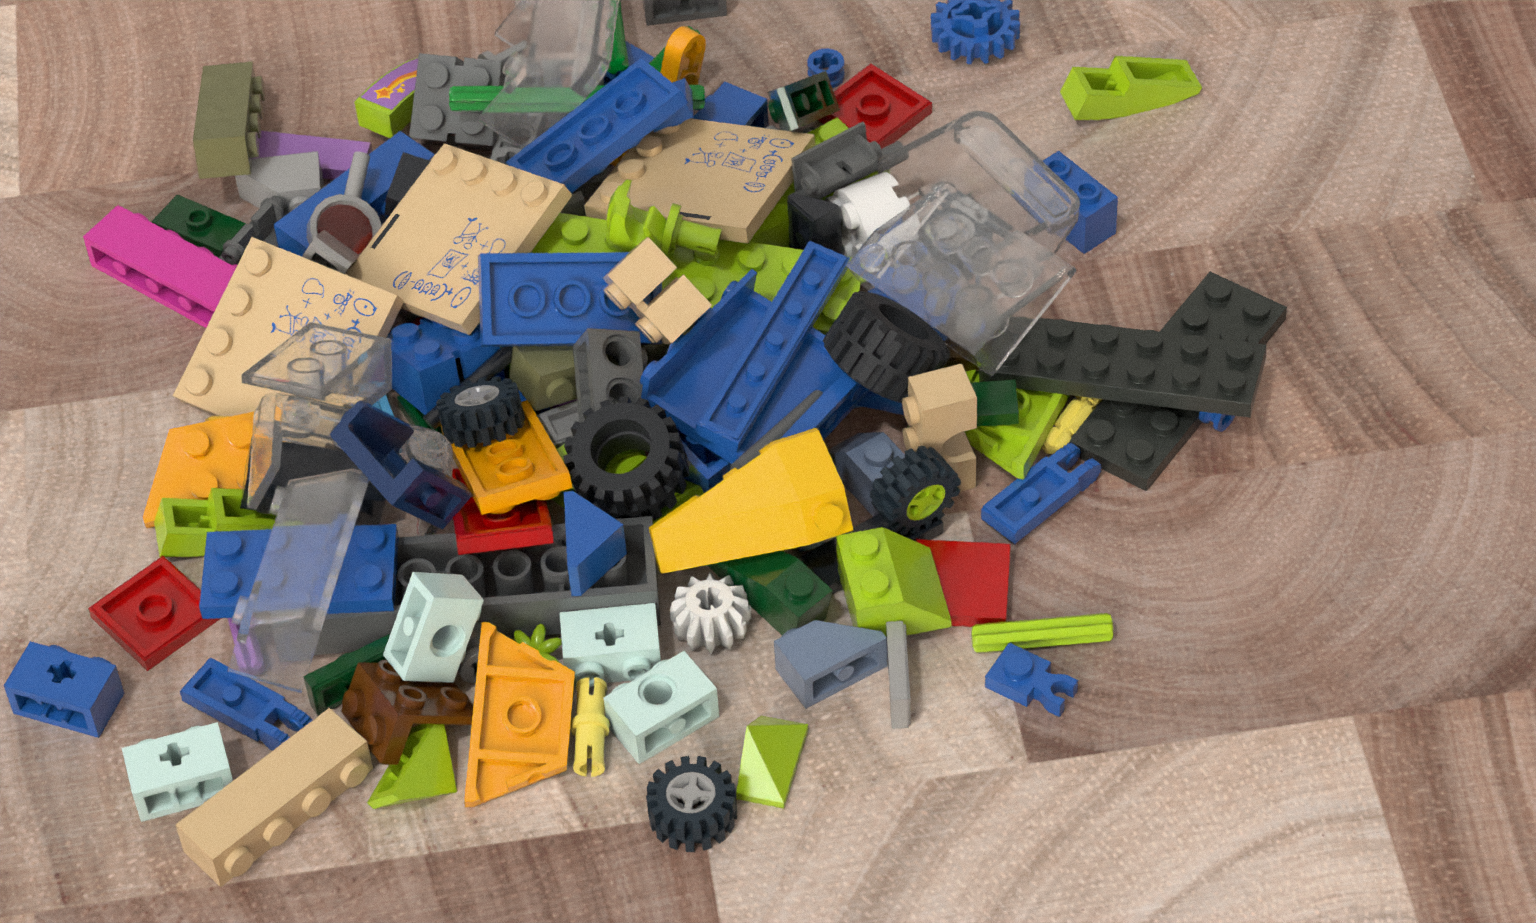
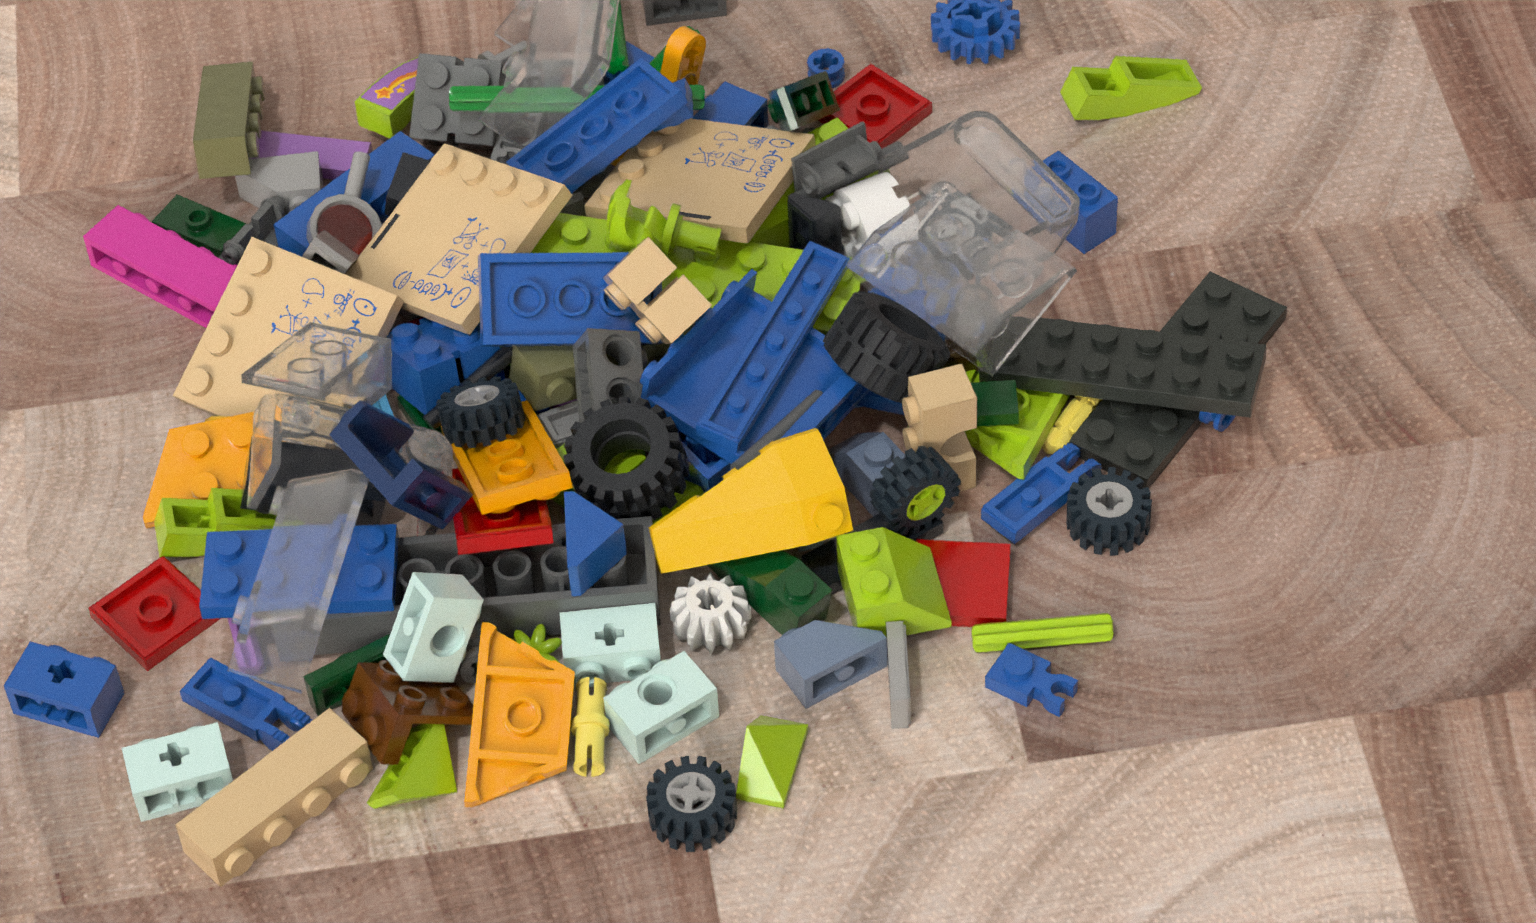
none -> black wheel [1066,467,1152,556]

